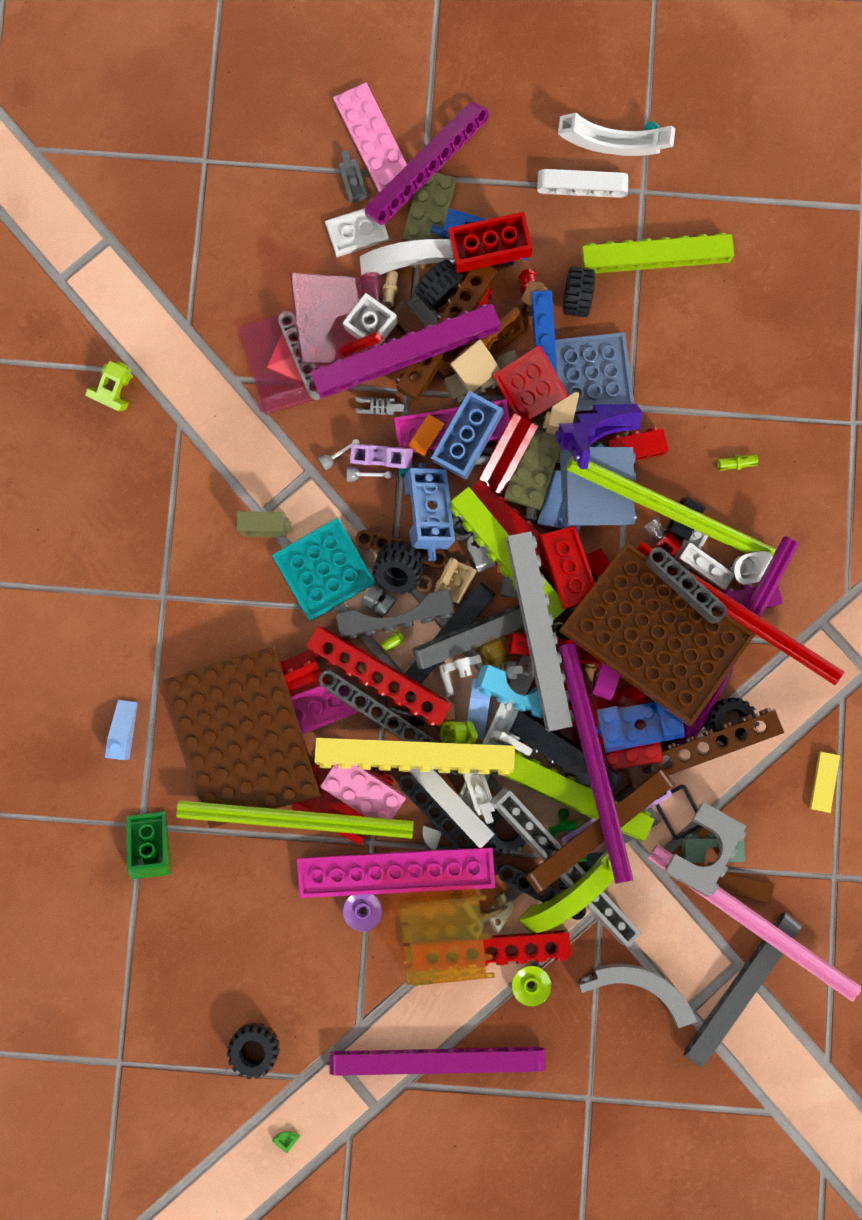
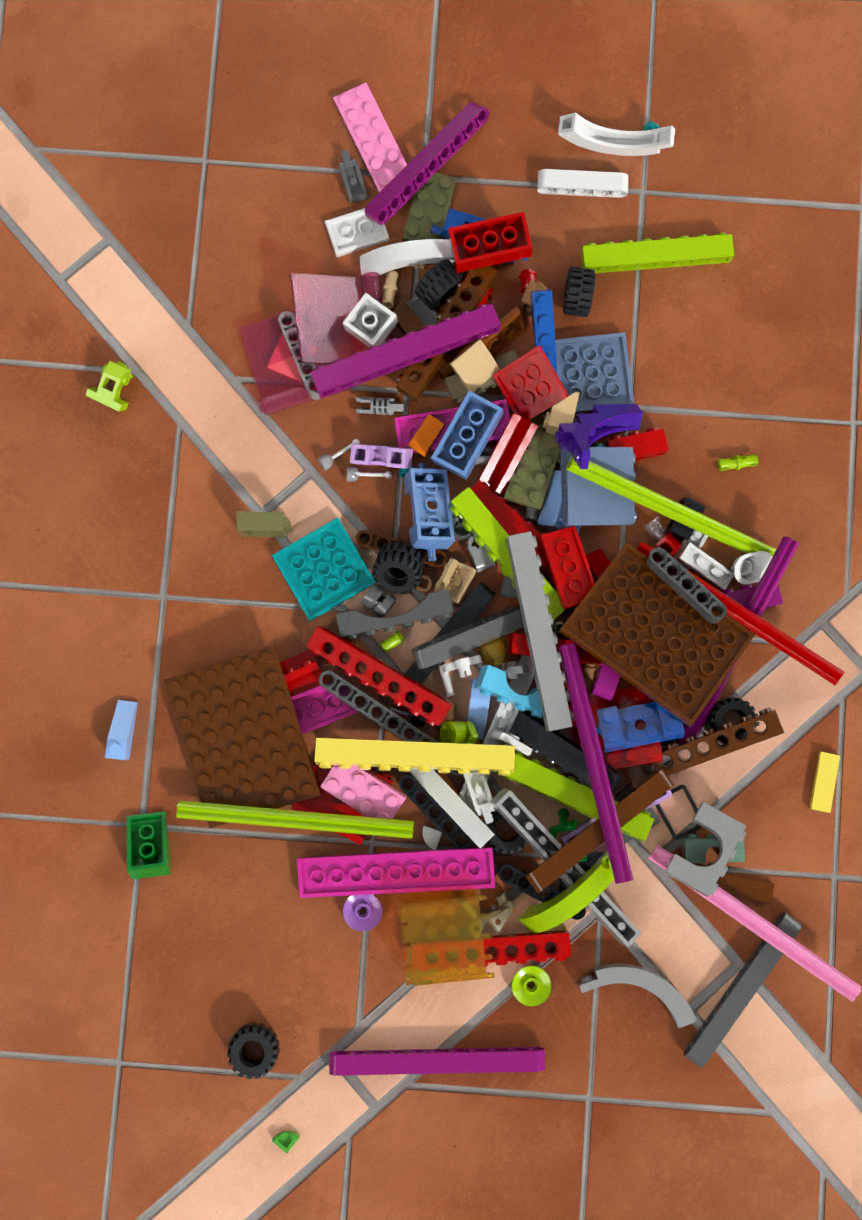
red axle [340,331,383,357] -> none

